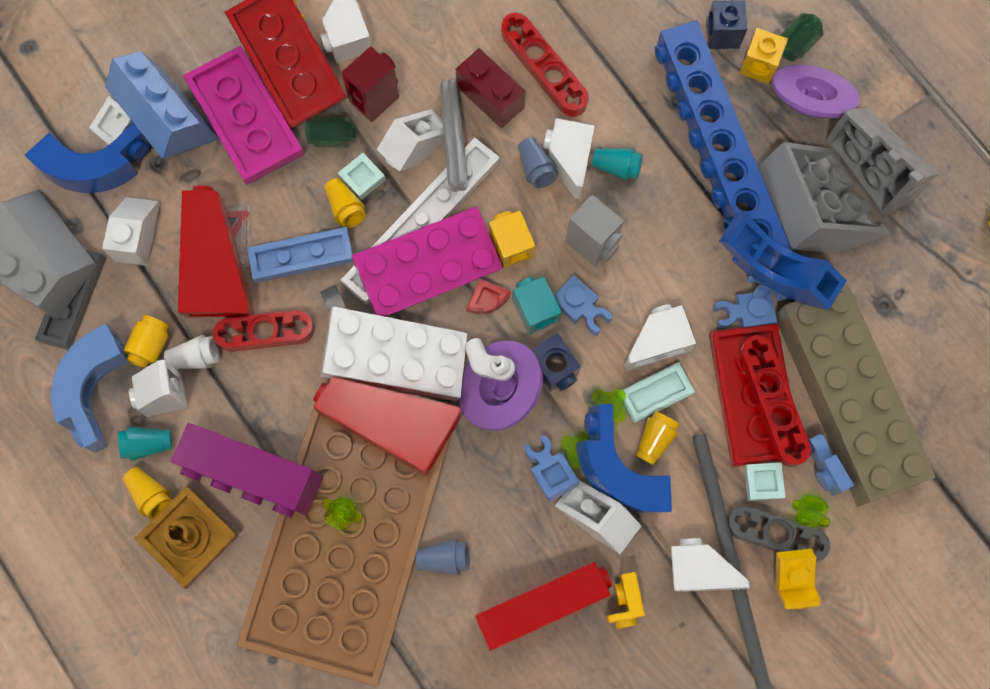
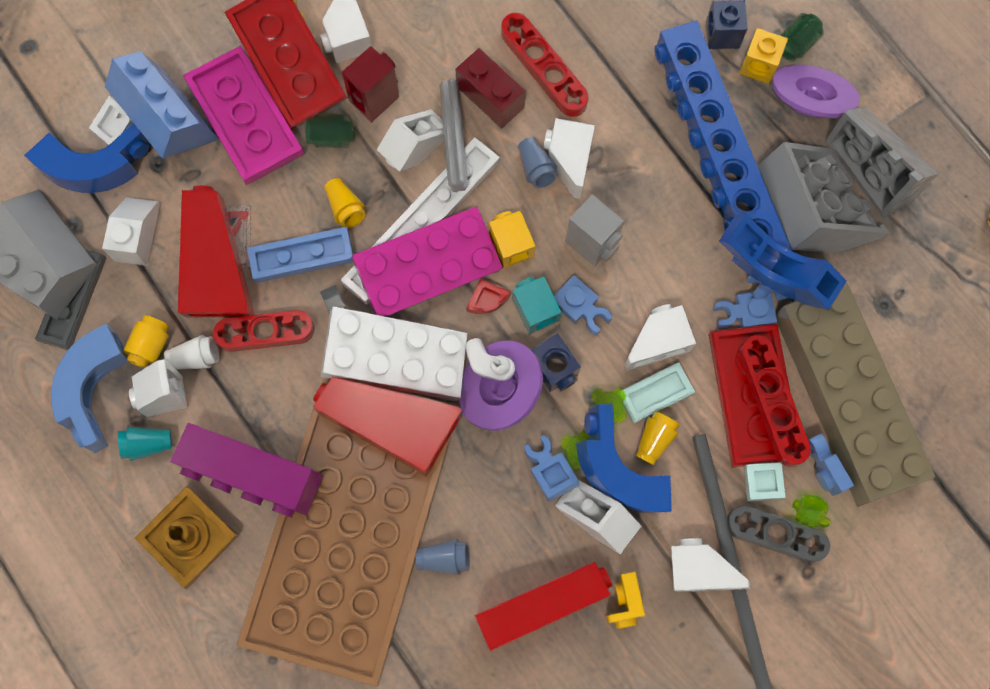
yellow cone [122,467,172,519] -> none
clear neon green plate [322,497,363,530] -> none
light aqua plate [338,153,386,200] -> none
teal cone [592,148,643,181] -> none
yellow bracket [775,549,821,609] -> none

